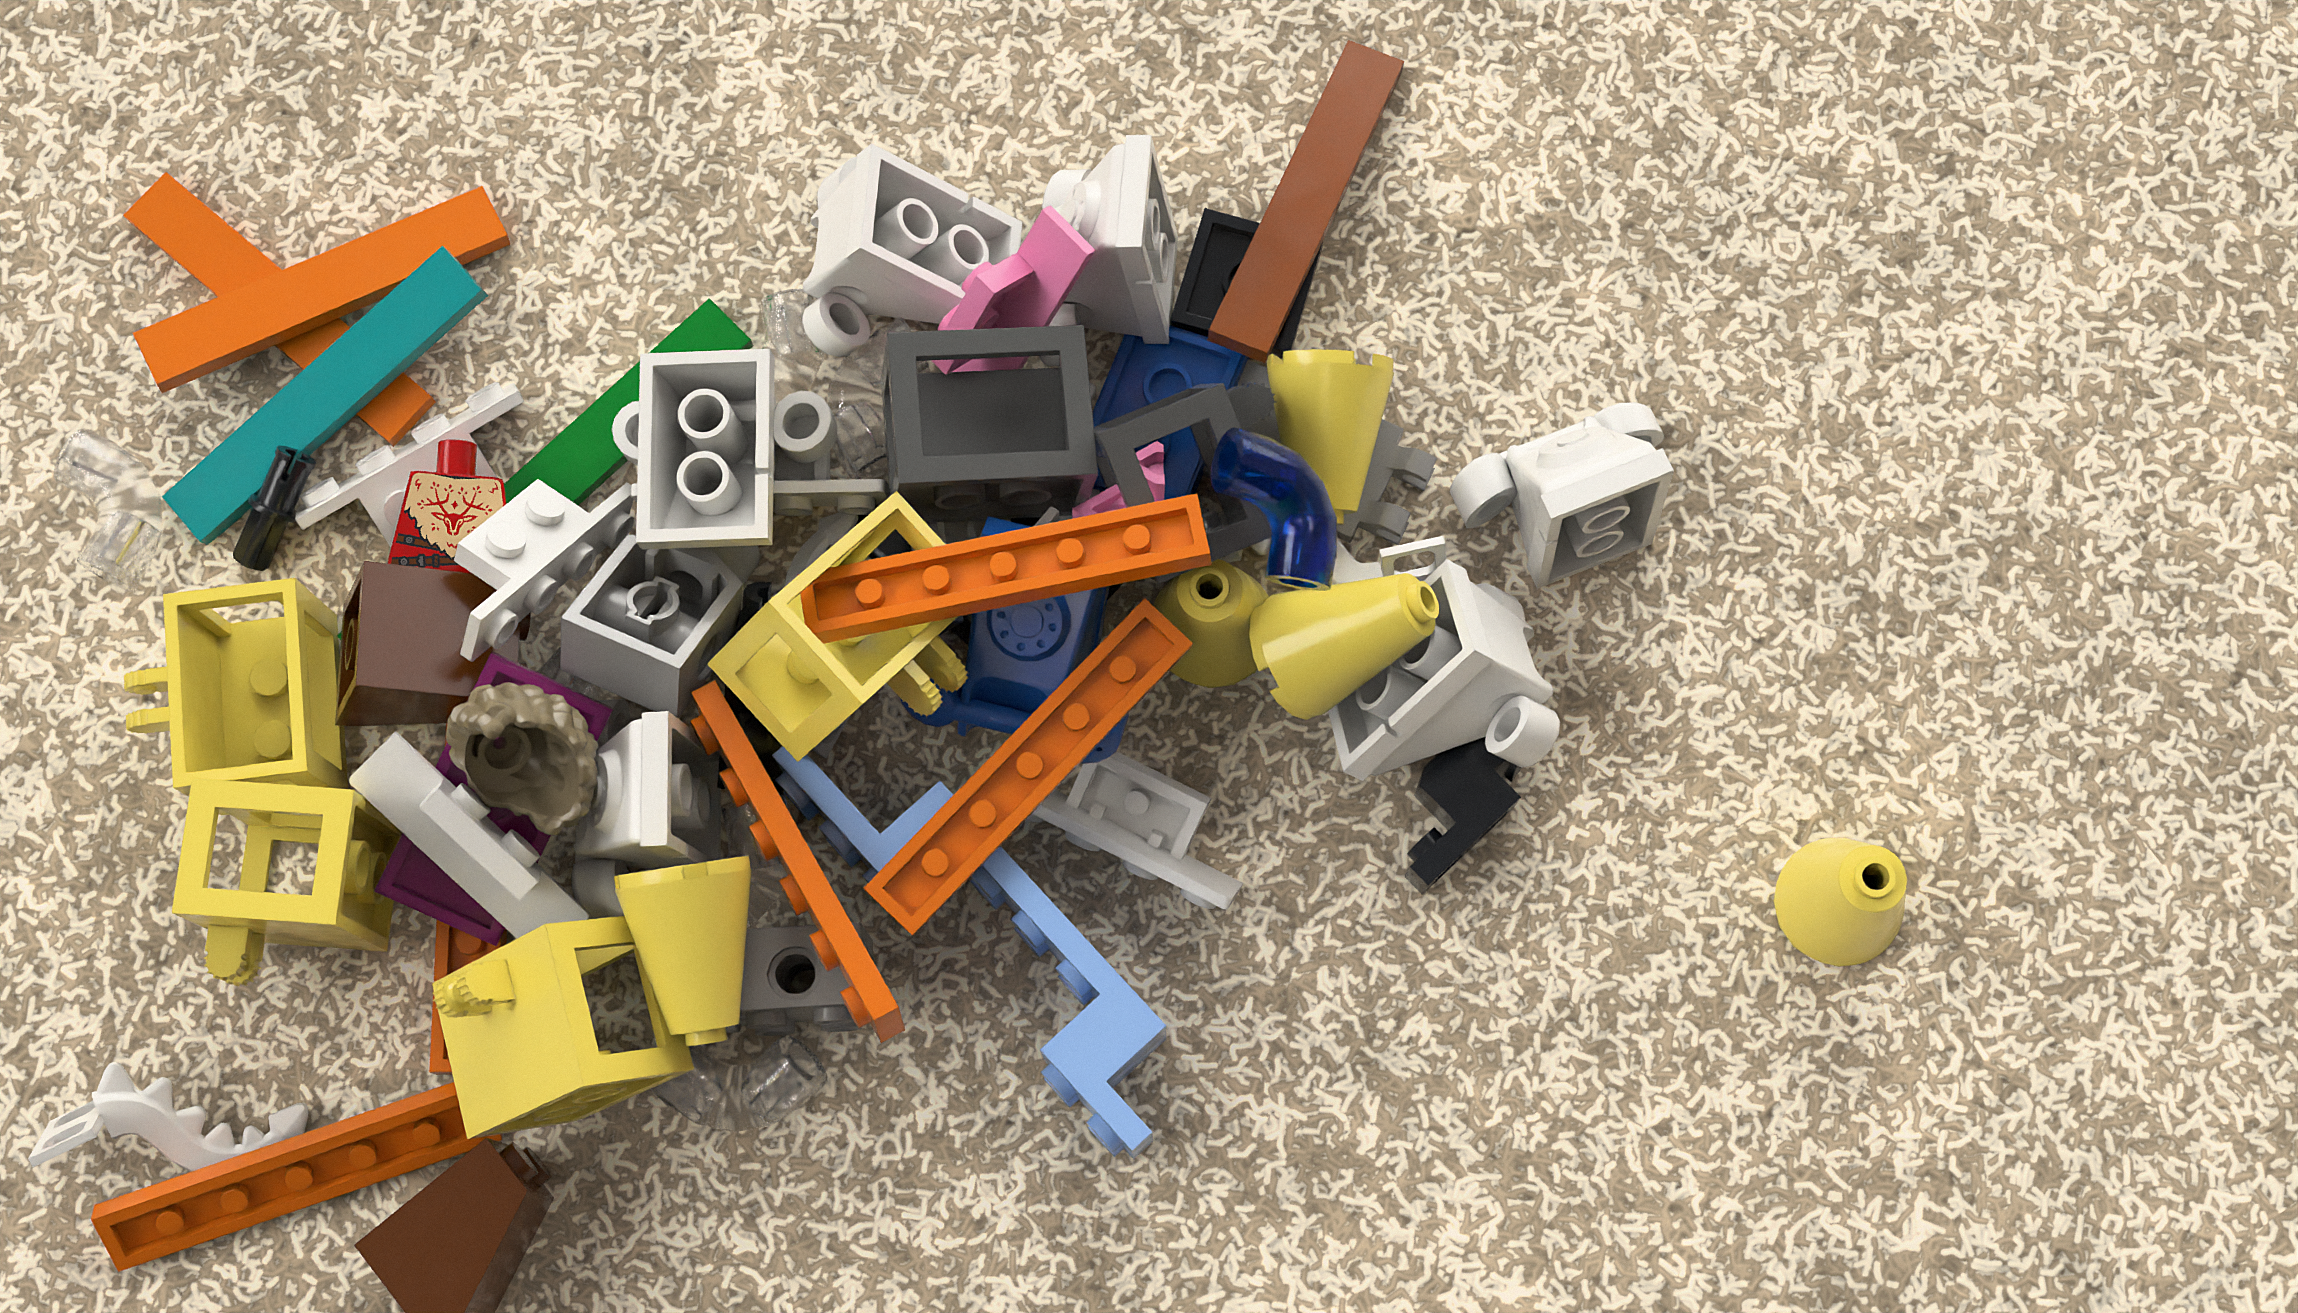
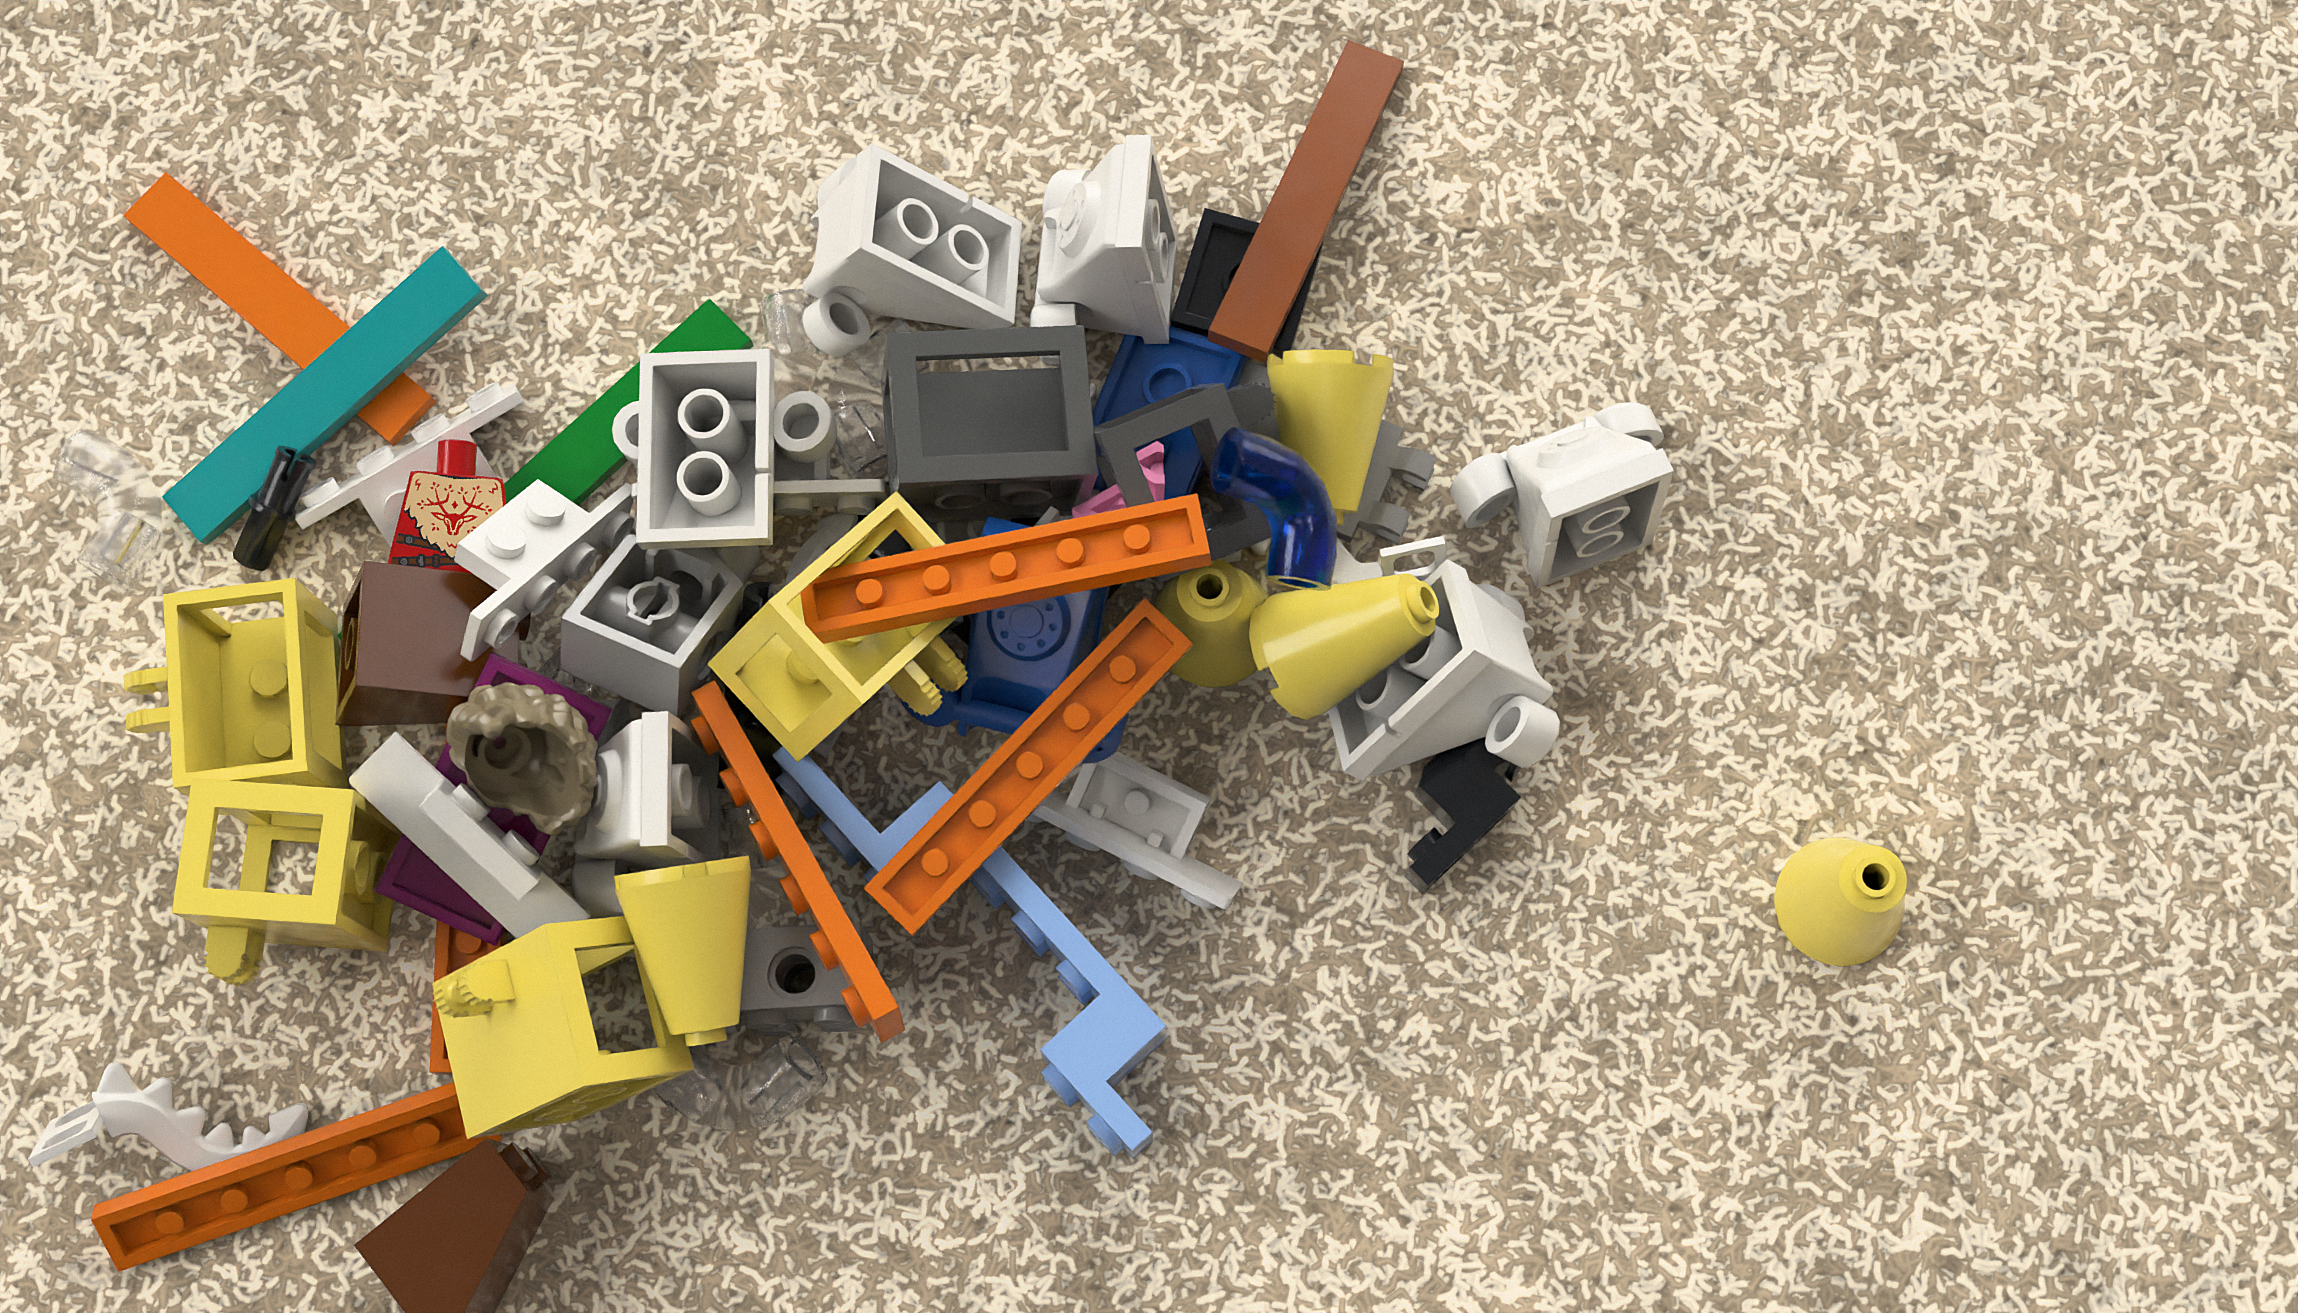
orange tile [133,186,510,393] -> none
bright pink bracket [931,205,1096,375] -> none

